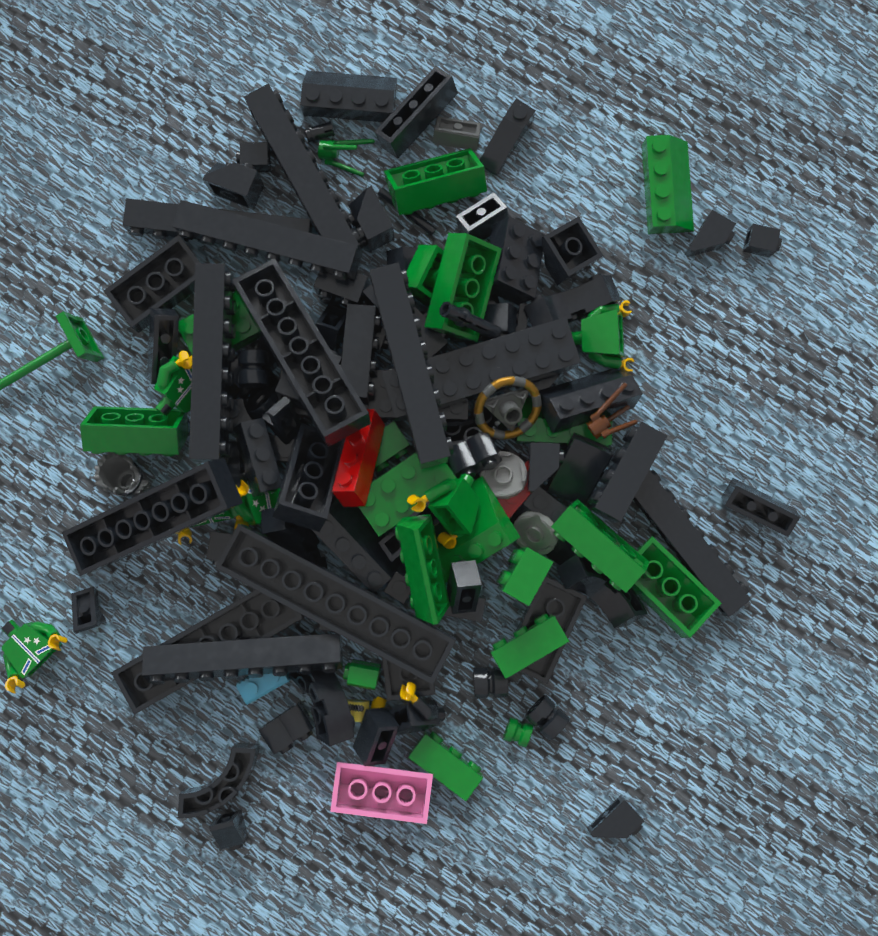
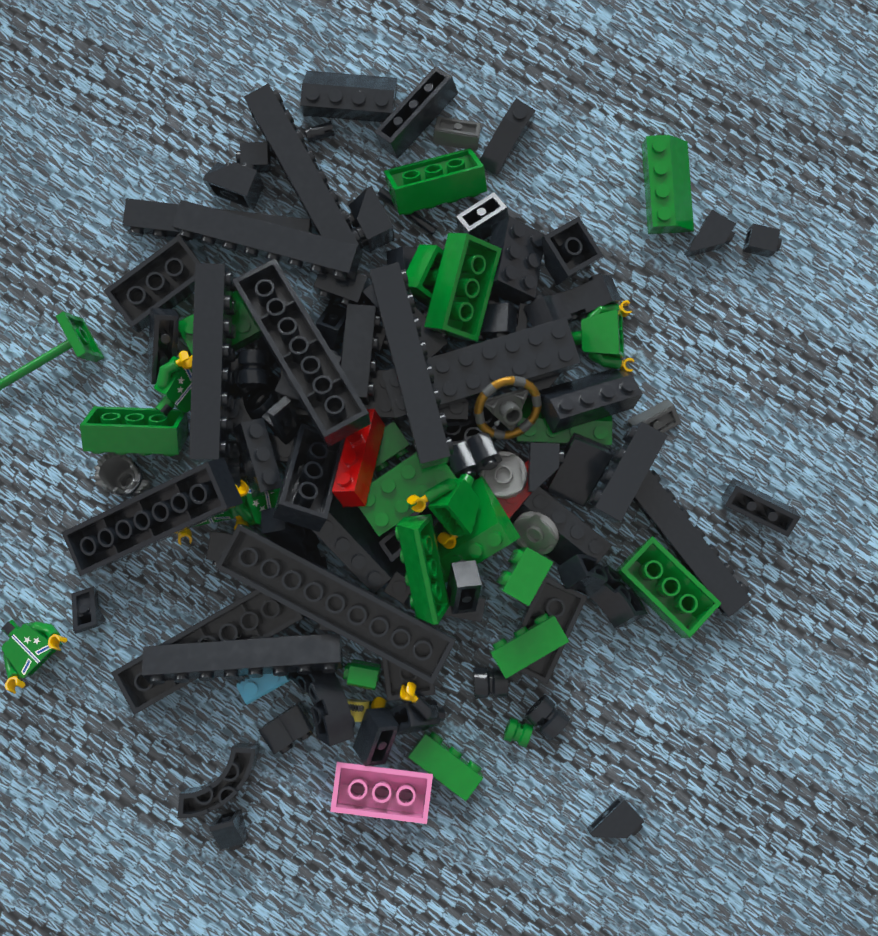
green plant [318,139,375,177] -> none
black pin [439,301,500,339] -> none
green slope [551,499,650,593] -> none
reddish brown plant [586,383,638,439] -> none
none -> dark grey slope [627,399,681,433]

